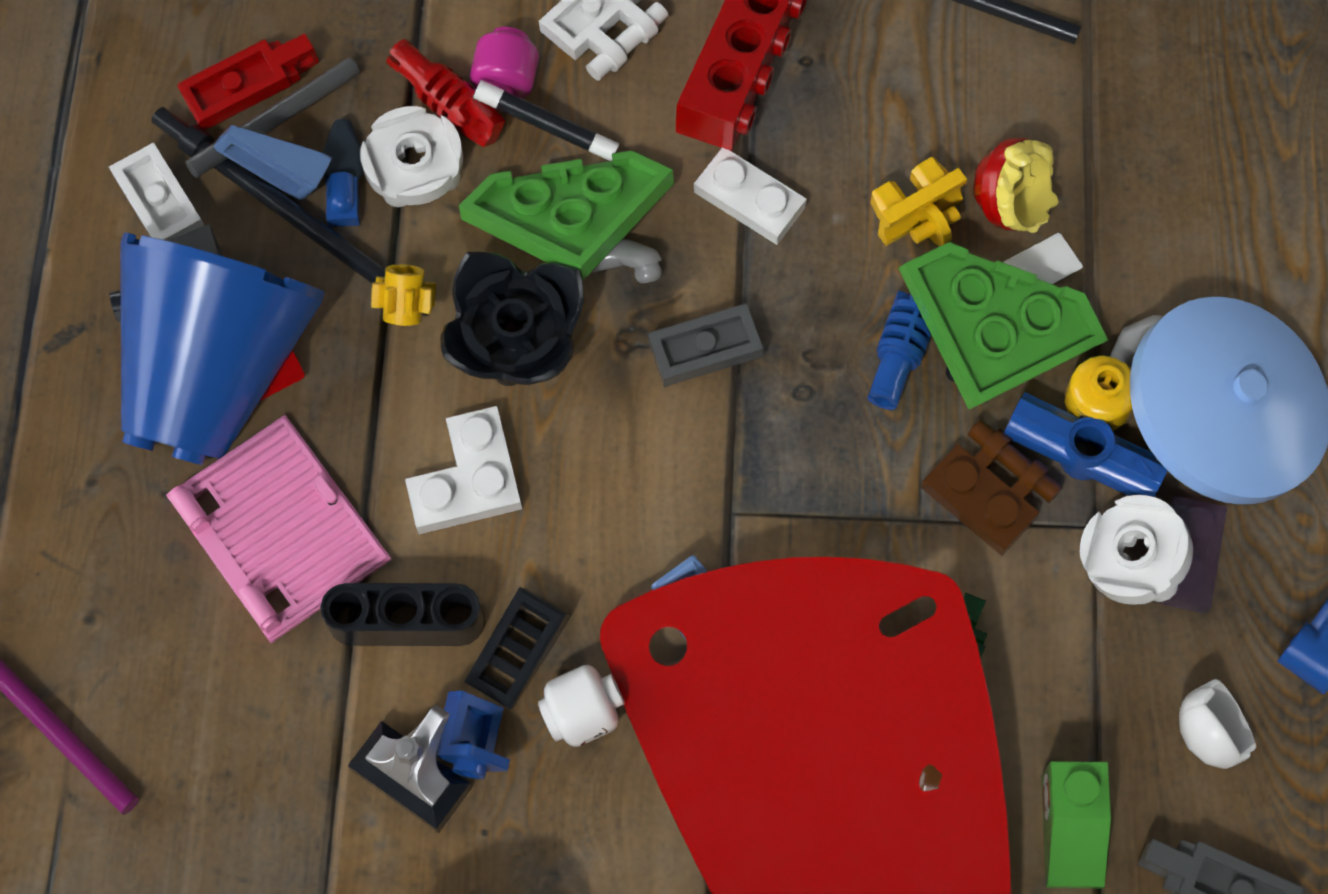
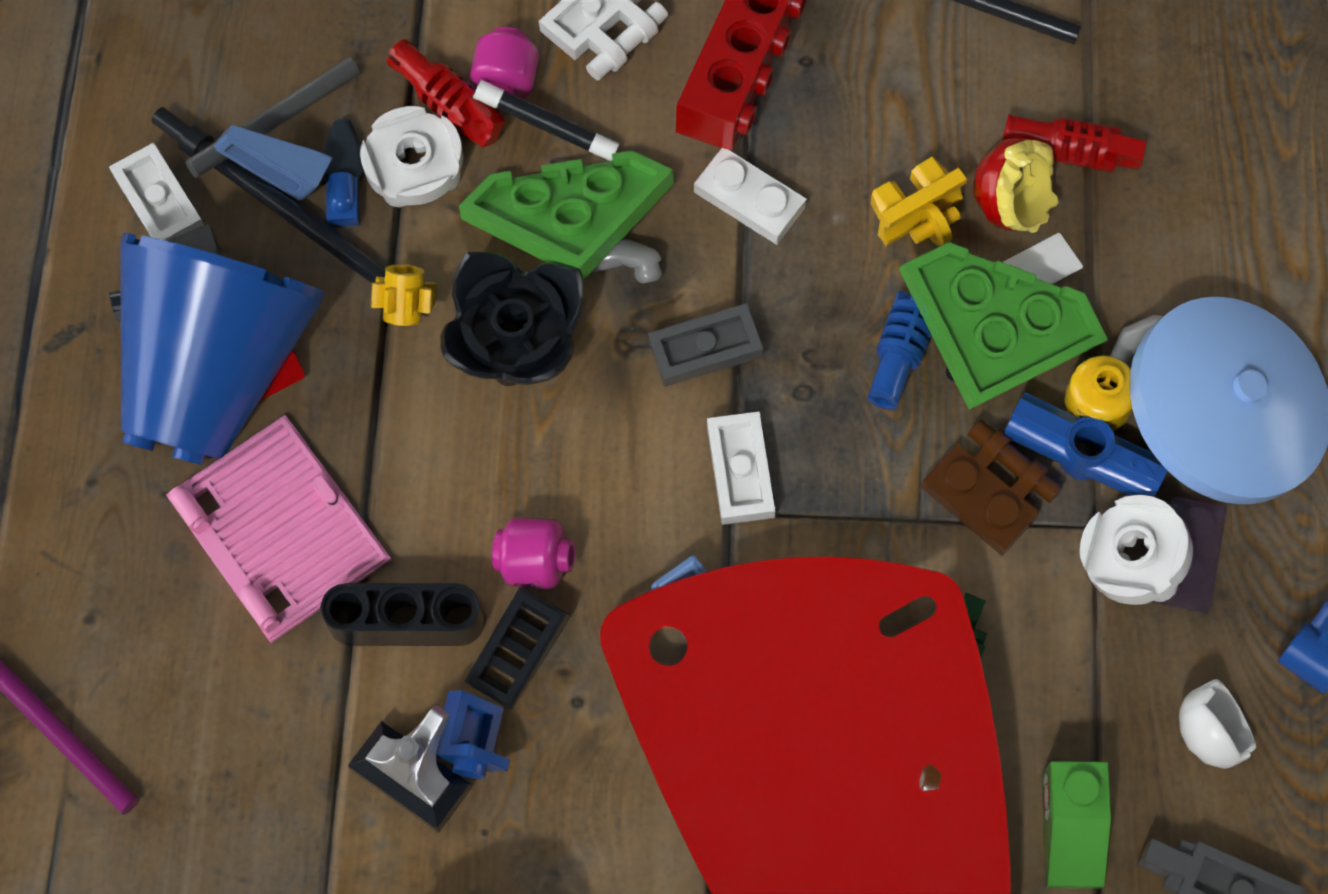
red hinge [177,33,319,130] -> none
white plate [405,406,522,534] -> none
white head [538,664,625,747] -> none
none -> dark pink head [492,517,575,589]
none -> white plate [707,412,775,525]
none -> red hinge [1002,114,1147,173]

